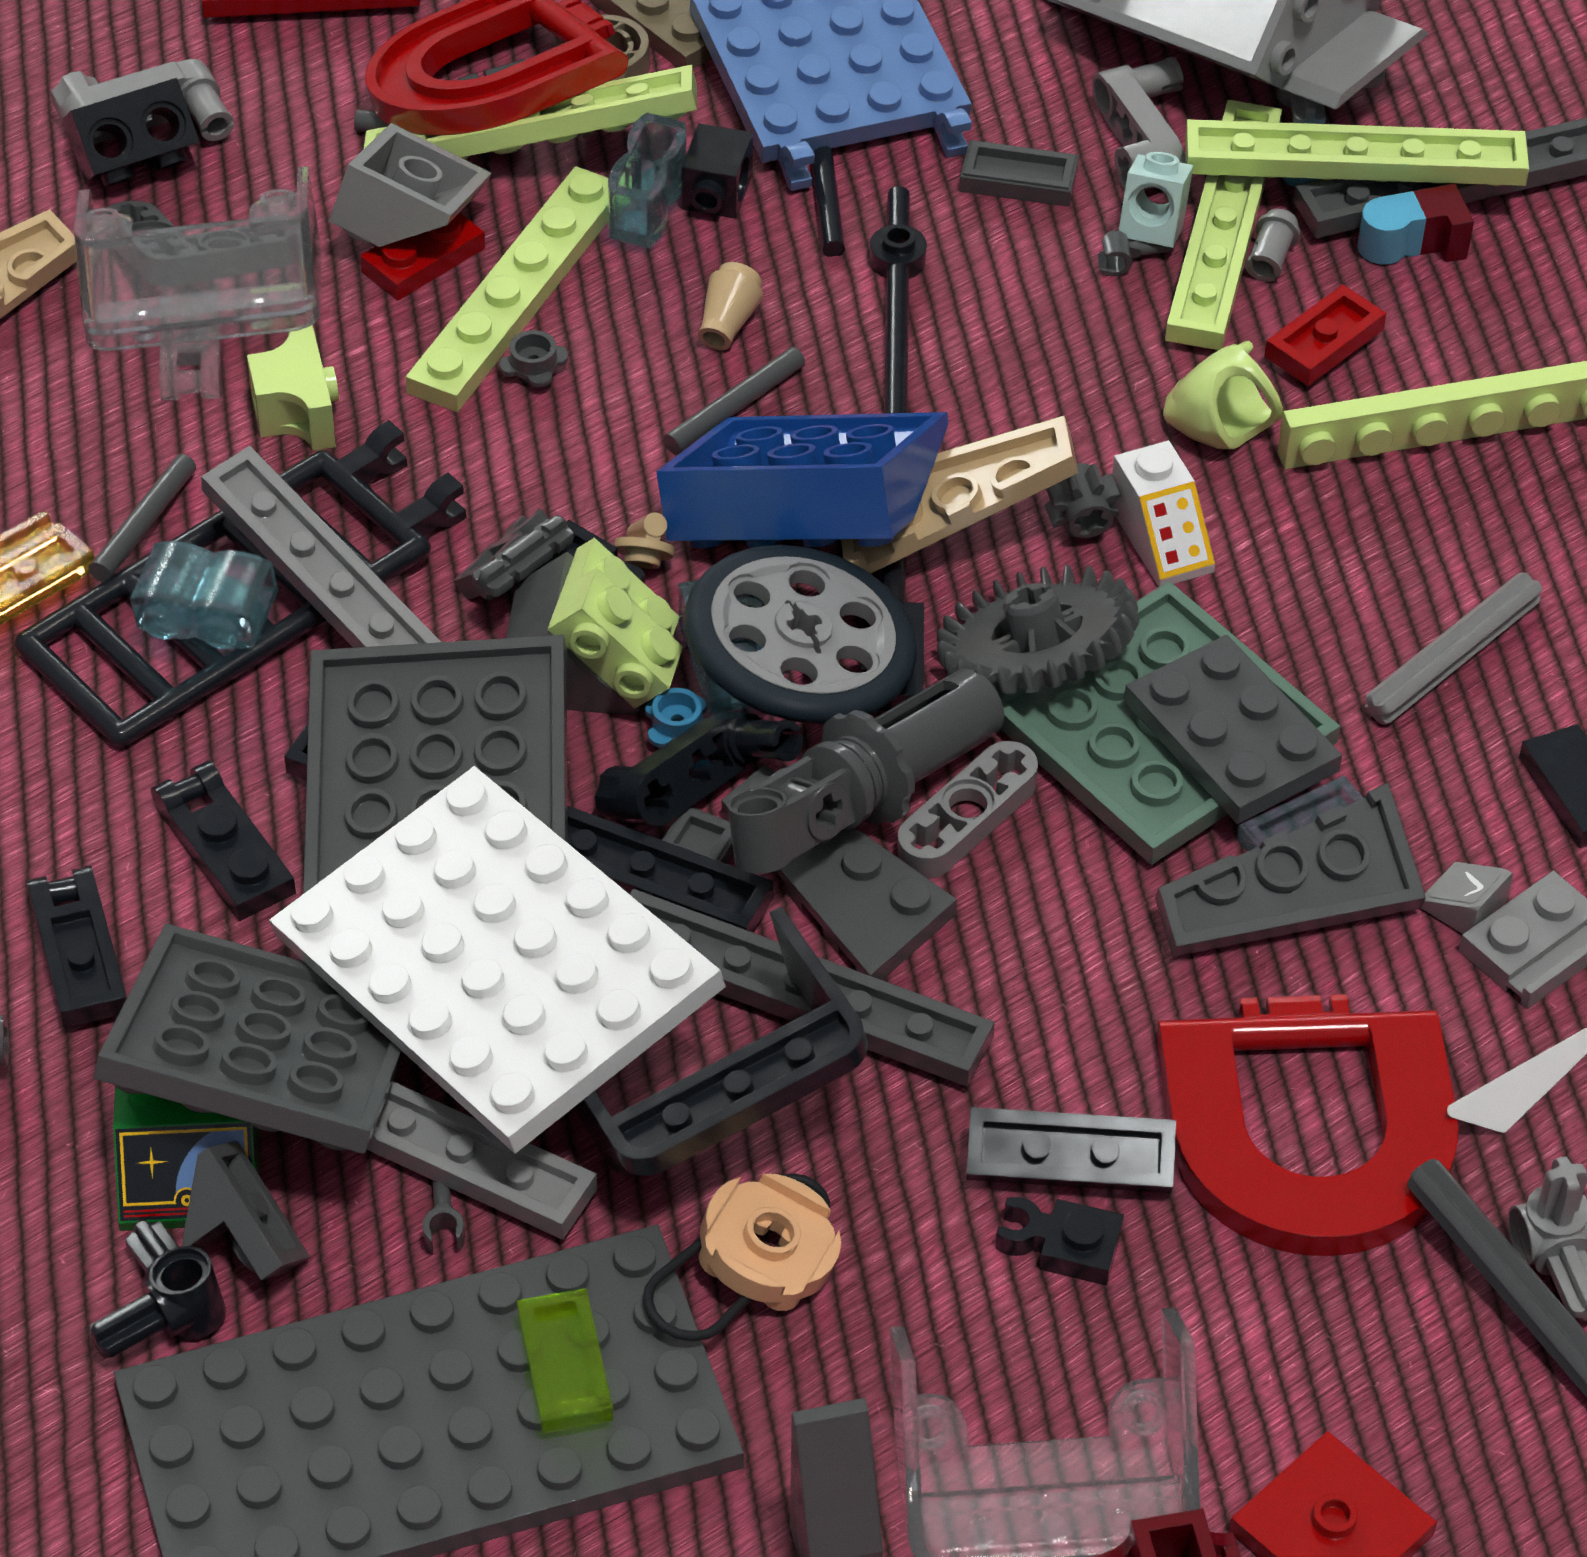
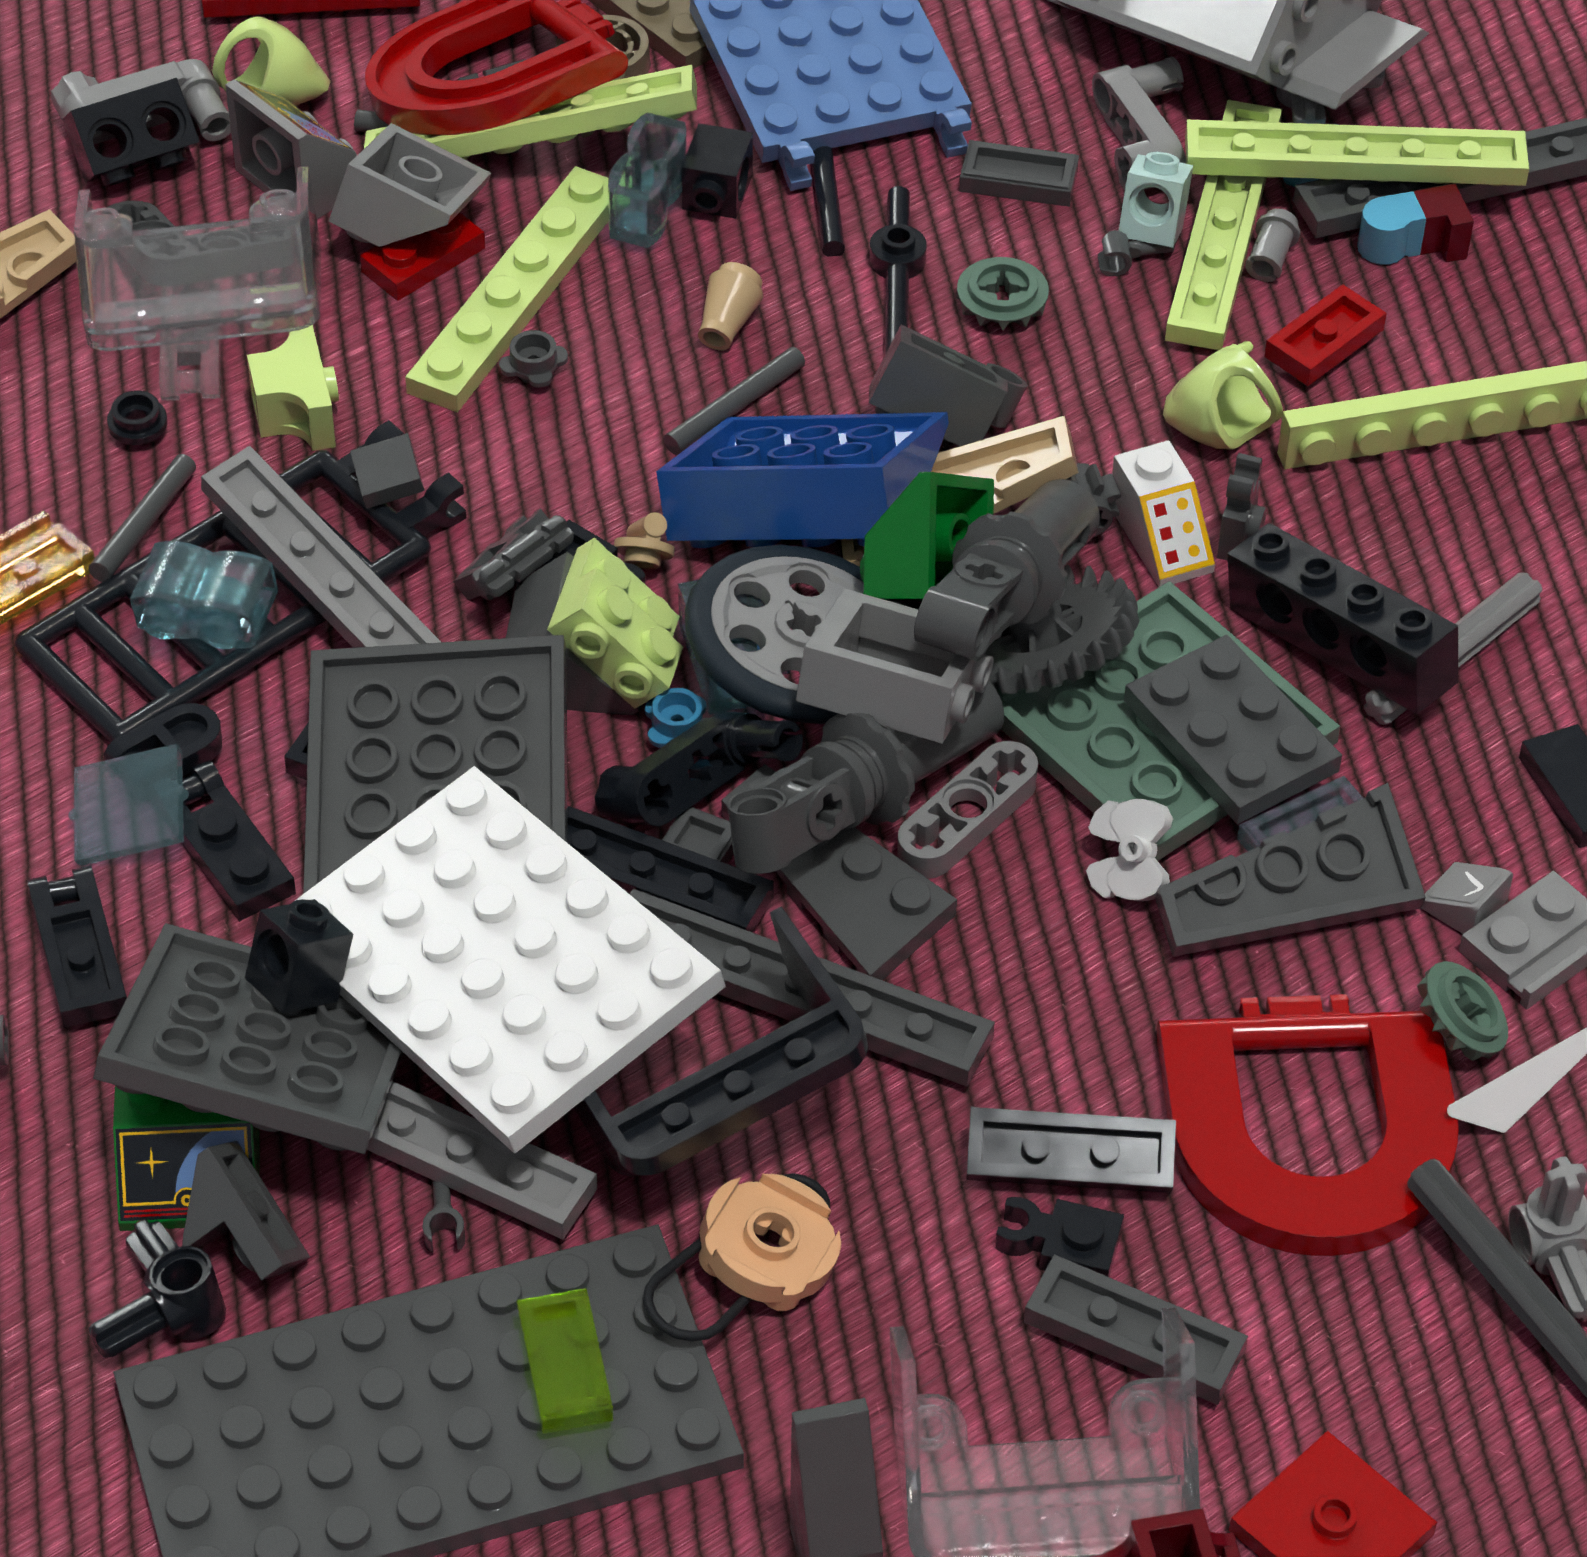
none -> clear light blue piece [68,744,189,866]
none -> black plate [104,703,222,803]
none -> black plate [107,390,168,445]
none -> yellowish green piece [212,16,330,106]
none -> light grey slope [225,79,357,225]
none -> black brick [245,899,354,1014]
none -> dark grey tile [350,433,425,509]
none -> light grey window [796,589,994,744]
none -> green slope [860,472,994,602]
none -> dark grey hinge [869,324,1028,450]
none -> dark grey piece [914,479,1100,661]
none -> sand green gear [956,257,1049,331]
none -> dark grey plate [1024,1254,1248,1405]
none -> white piece [1086,799,1173,901]
none -> dark grey plate [1217,453,1267,561]
none -> black brick [1227,523,1459,715]
none -> sand green gear [1417,961,1508,1061]

